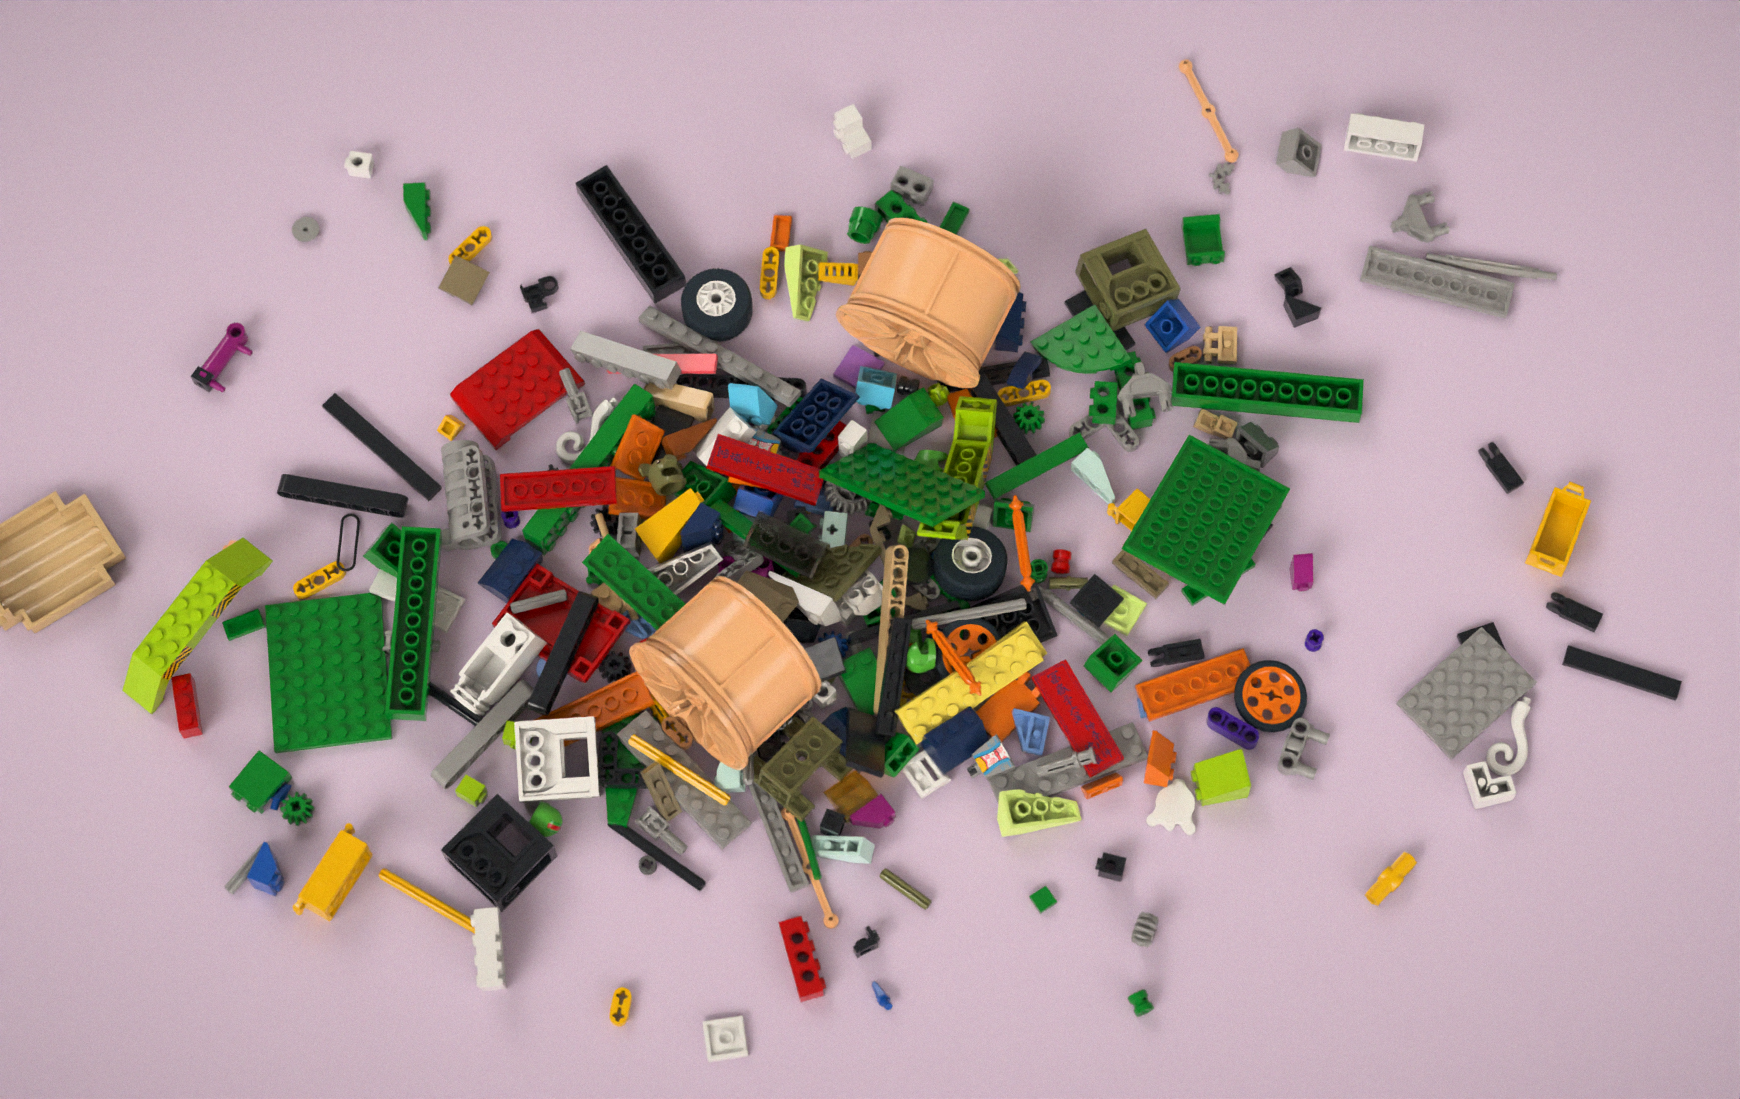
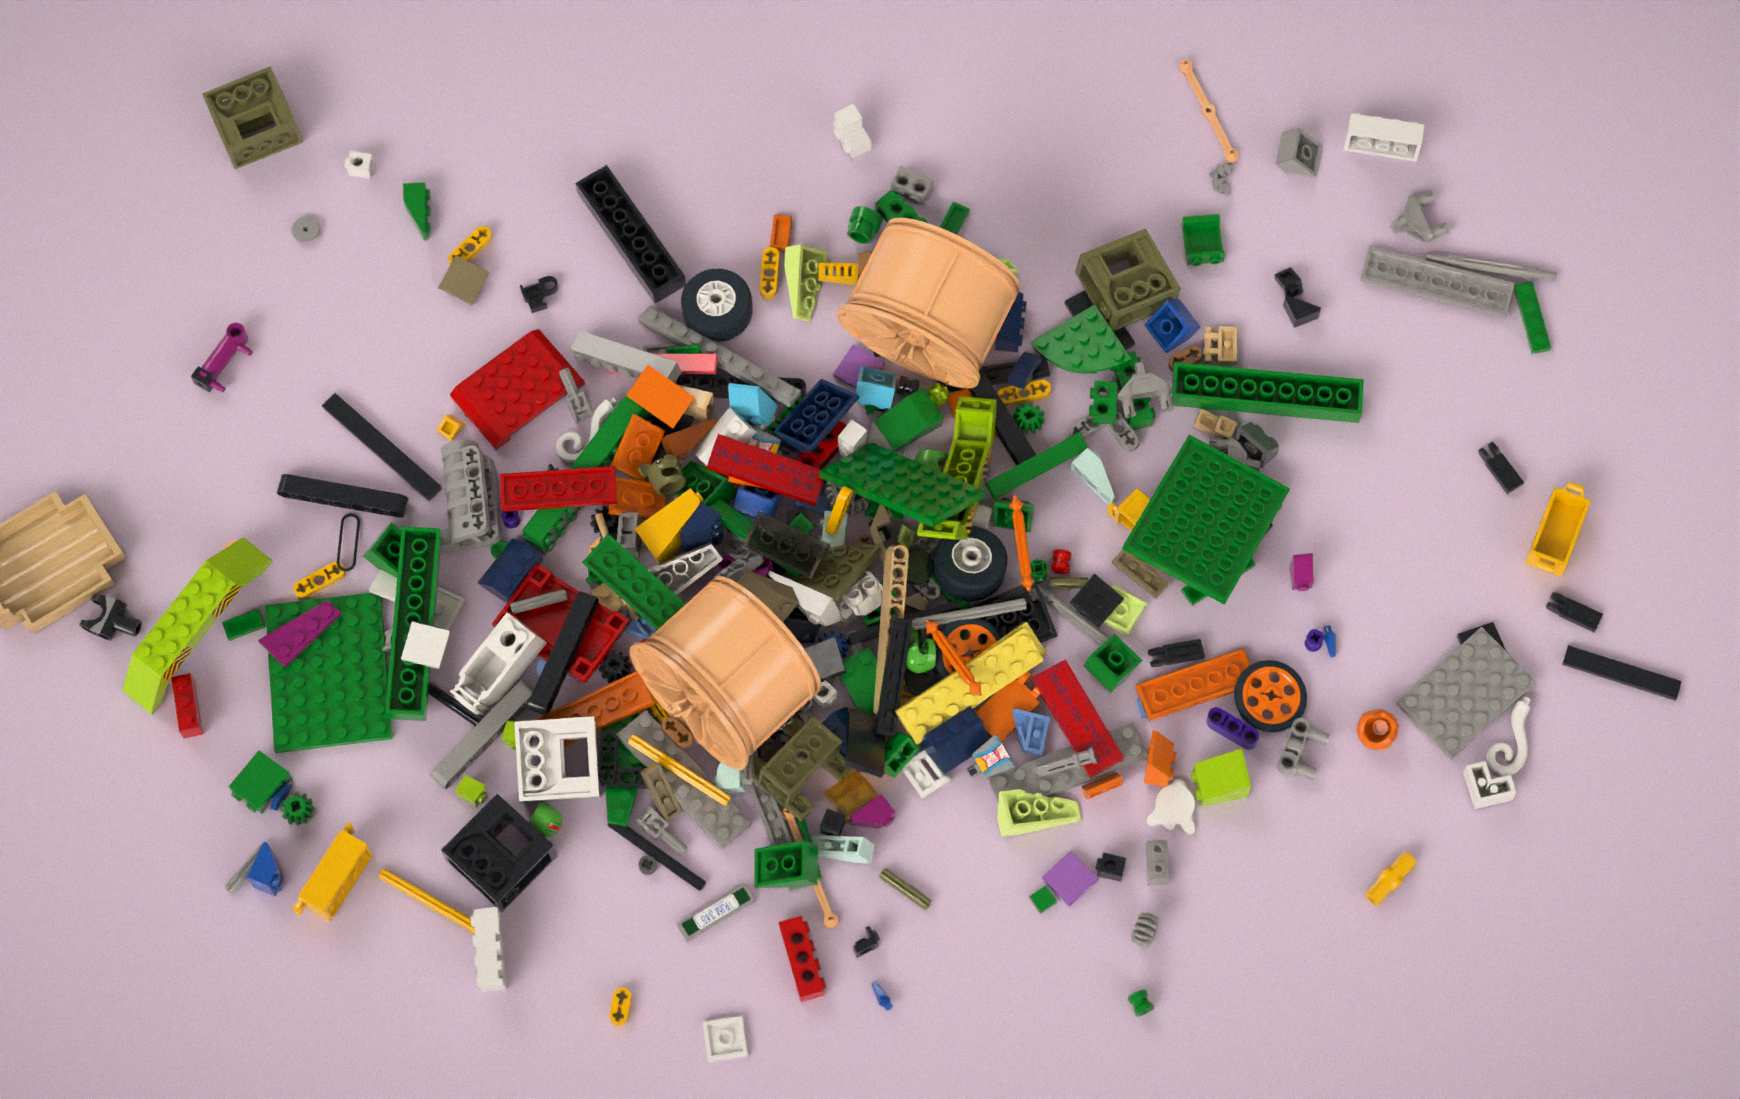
none -> black connector [79,594,142,641]
none -> olive piece [202,66,303,170]
none -> magenta wing [258,600,342,668]
none -> white tile [401,622,450,669]
none -> orange tile [626,365,695,429]
none -> green axle [666,344,702,354]
none -> tile [677,883,756,942]
none -> green slope [754,841,818,888]
none -> yellow beam [825,486,853,536]
none -> medium lavender tile [1042,851,1098,907]
none -> light grey brick [1146,840,1169,885]
none -> blue bar [1324,625,1336,658]
none -> orange hair [1357,709,1399,750]
none -> green plate [1514,281,1551,354]

